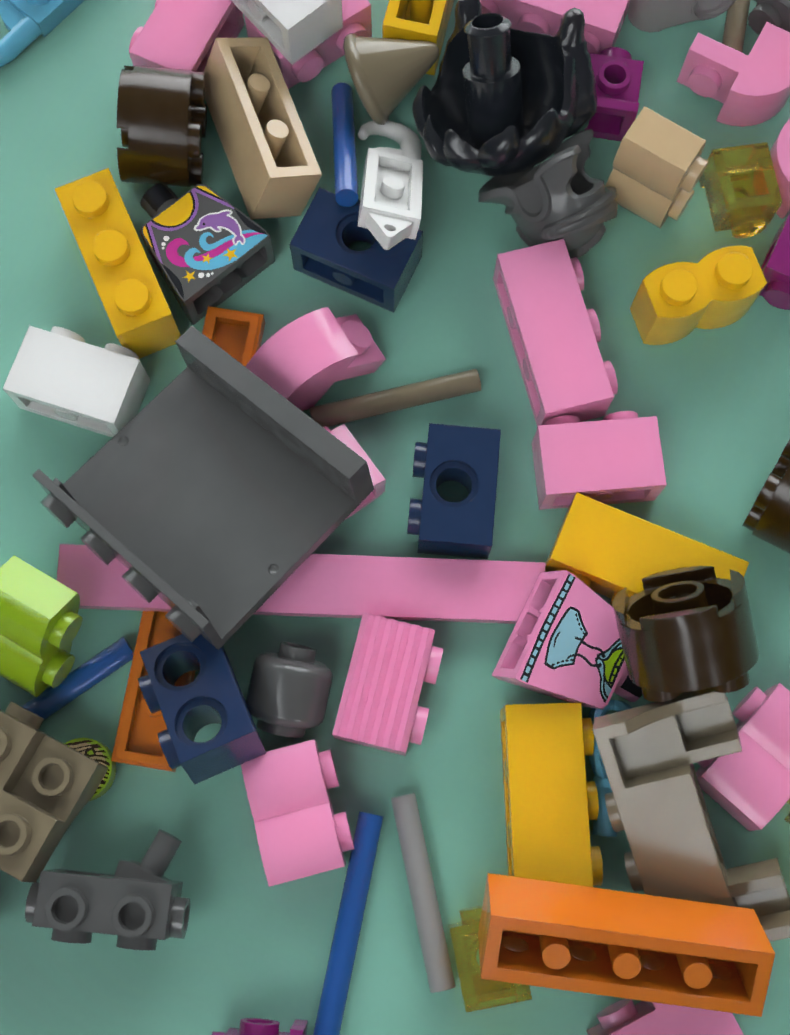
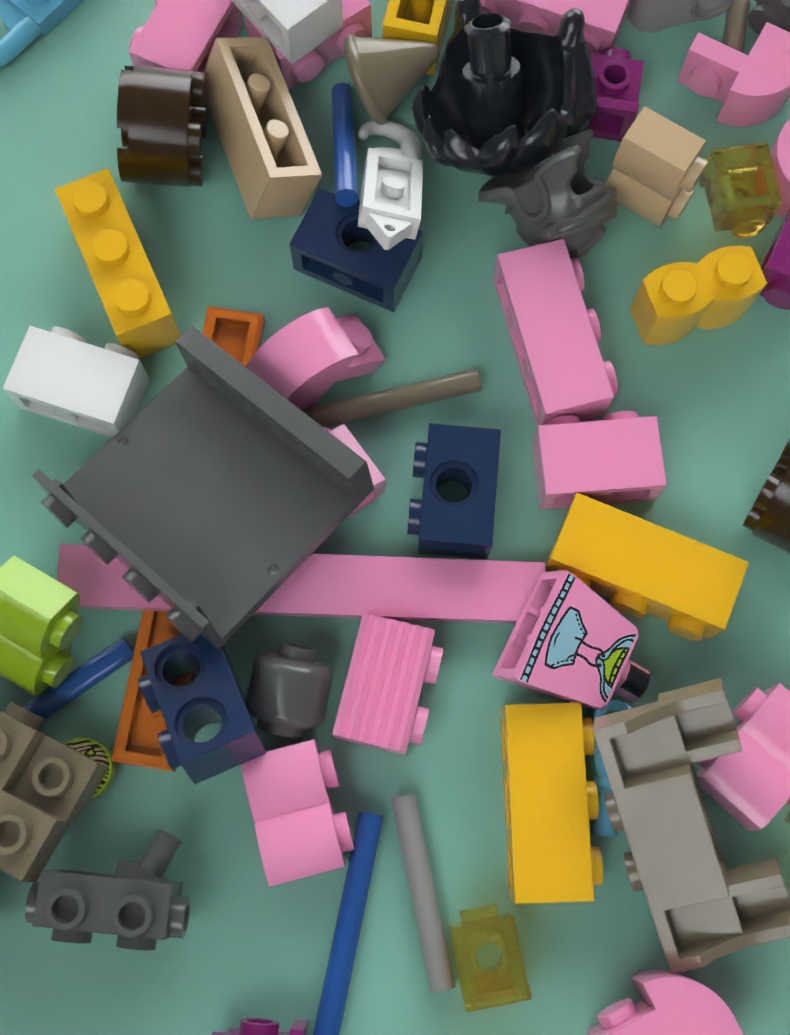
torso [139,183,275,325] -> none
orange brick [478,873,775,1017] -> none
dark brown brick [612,566,759,702] -> none

